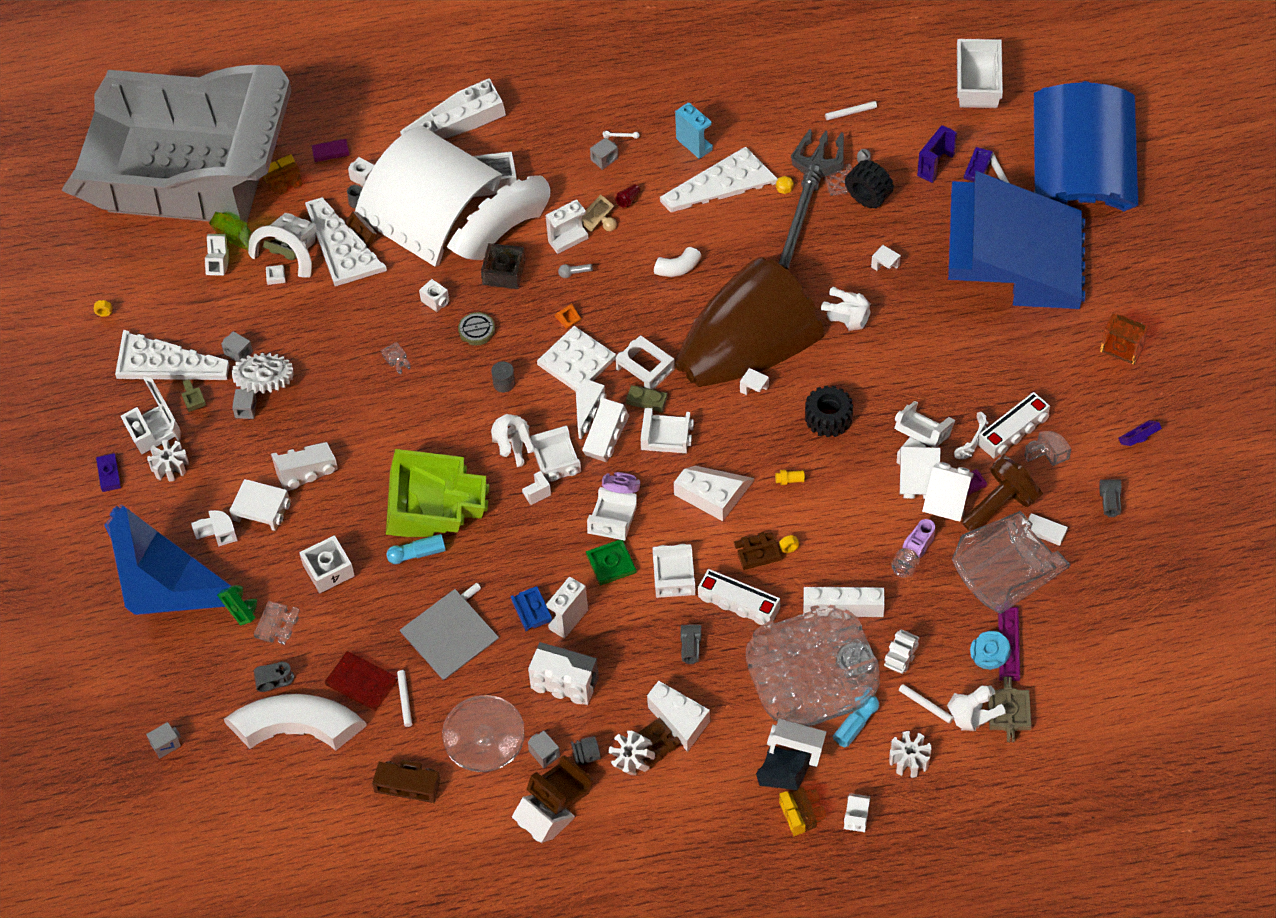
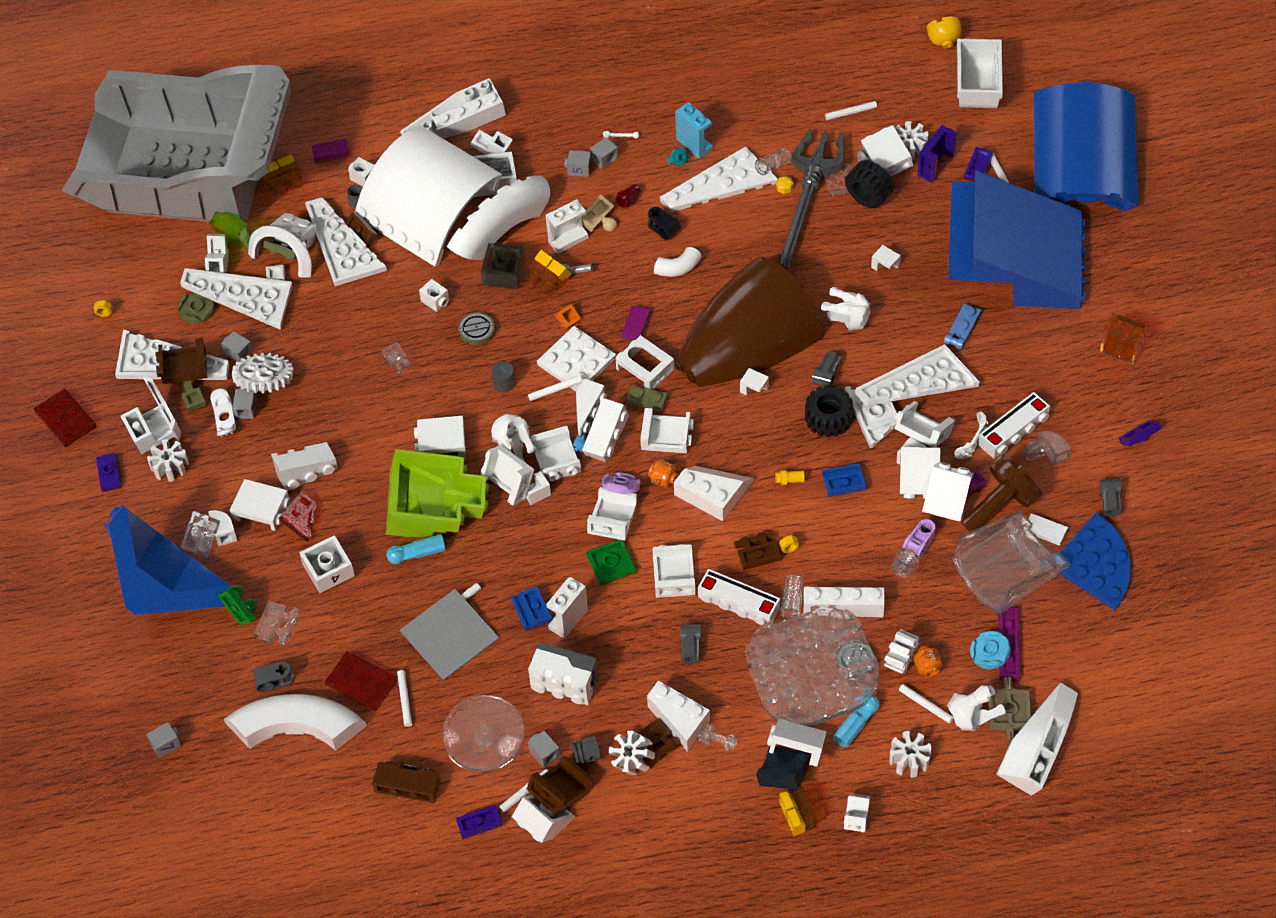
none -> clear red plate [33,388,97,448]
none -> reddish brown panel [155,338,208,384]
none -> olive tile [178,292,215,324]
none -> white wing [180,268,292,330]
none -> clear brick [180,511,221,558]
none -> white piece [210,388,236,437]
none -> clear red wing [278,491,317,542]
none -> white panel [414,416,466,458]
none -> dark purple plate [456,805,502,839]
none -> white brick [470,130,513,155]
none -> white panel [481,445,534,506]
none -> white bar [498,769,548,813]
none -> clear orange hips [526,250,572,295]
none -> white bar [528,375,583,401]
none -> light grey brick [564,150,591,177]
none -> dark azure plate [573,434,587,452]
none -> magenta tile [622,306,650,340]
none -> black piece [647,207,681,240]
none -> orange head [648,460,678,488]
none -> teal plate [666,148,687,166]
none -> clear bar [698,724,738,750]
none -> clear pin [755,147,792,175]
none -> clear pin [780,575,805,619]
none -> dark grey piece [811,351,841,387]
none -> blue plate [822,463,866,497]
none -> white wing [844,386,897,448]
none -> white wing [855,344,980,406]
none -> white panel [861,125,913,177]
none -> white gear [895,121,928,160]
none -> orange head [913,646,943,677]
none -> yellow cylinder [926,16,962,48]
none -> medium blue plate [944,304,981,350]
none -> white wedge [996,683,1078,796]
none -> blue plate [1050,512,1130,611]

